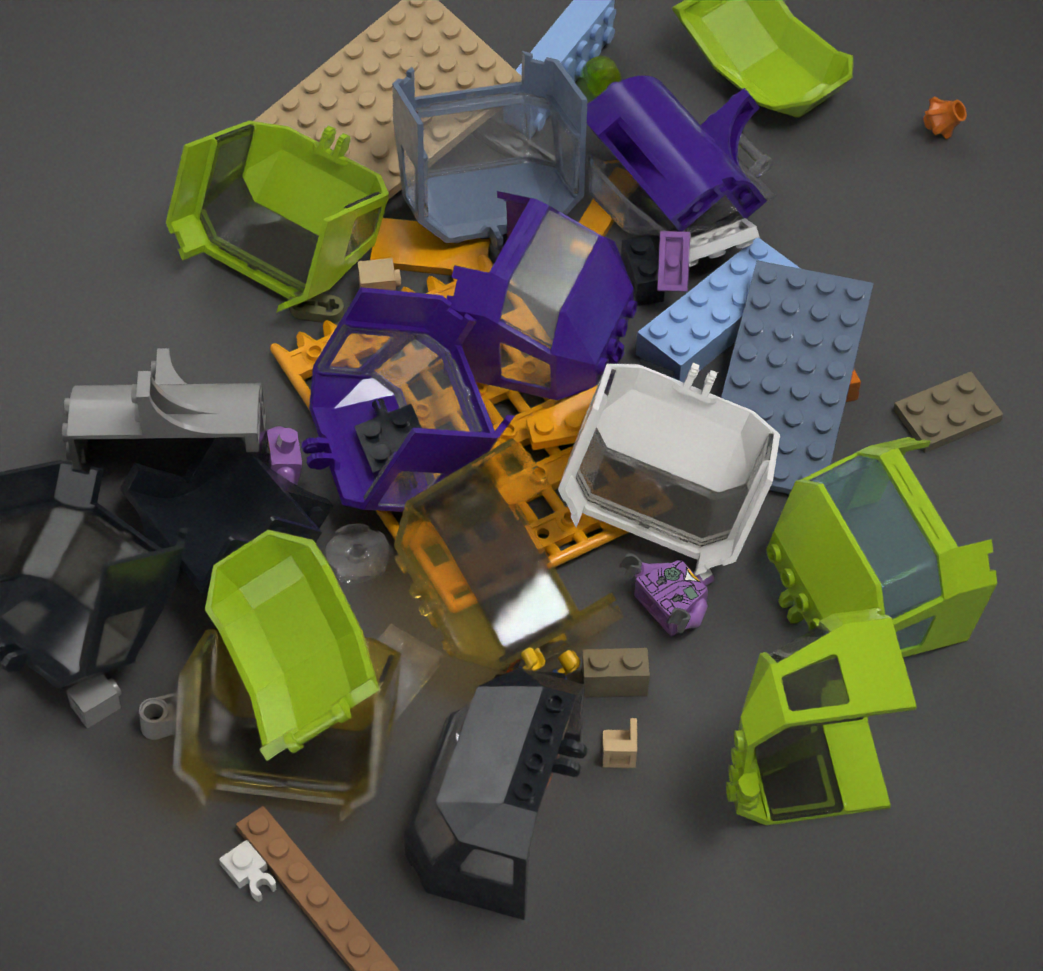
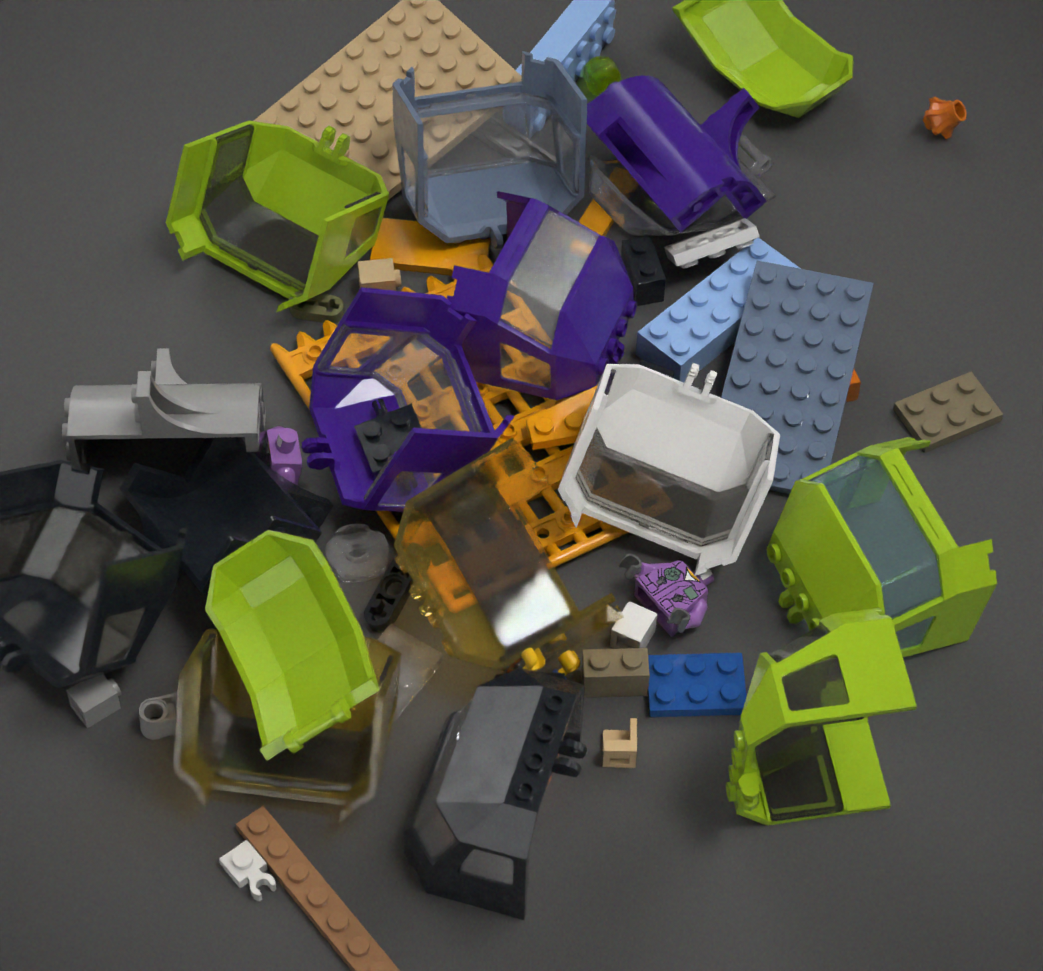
medium lavender plate [658,231,691,292] -> none
none -> black beam [364,546,425,632]
none -> white panel [610,602,657,649]
none -> blue plate [648,653,747,717]

